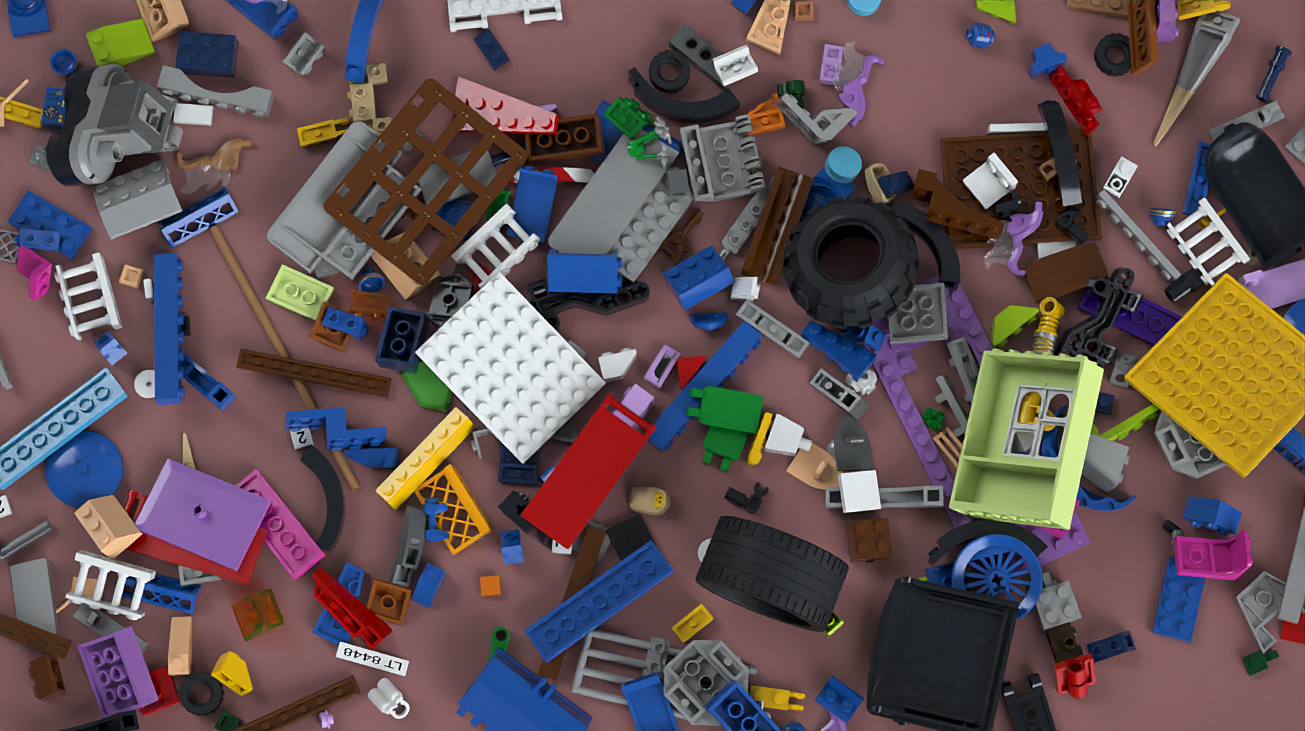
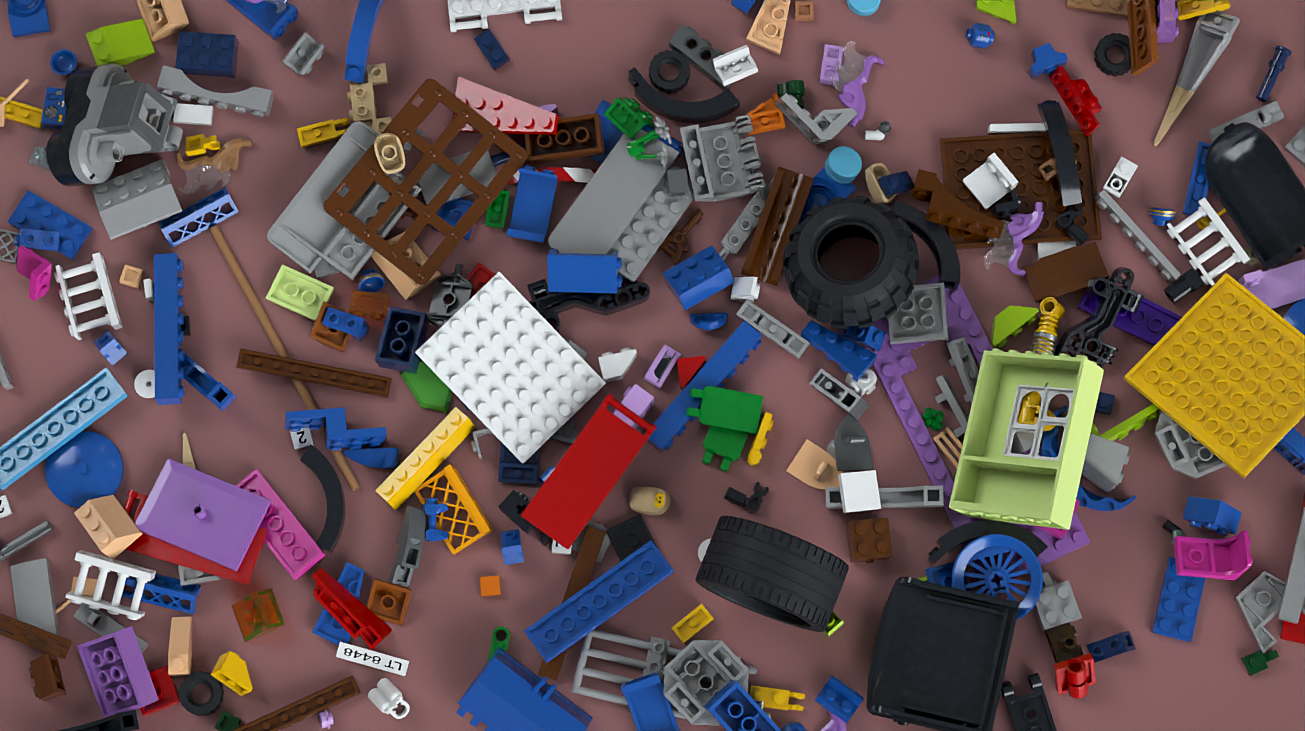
blue slope [412,563,447,608] -> none
white fence [451,204,540,288] -> none
white torso [764,414,812,456] -> none
light grey bracket [1109,352,1136,388] -> none
none -> yellow plate [185,134,220,156]
none -> tan piece [374,133,405,174]
none -> arm [865,121,891,140]

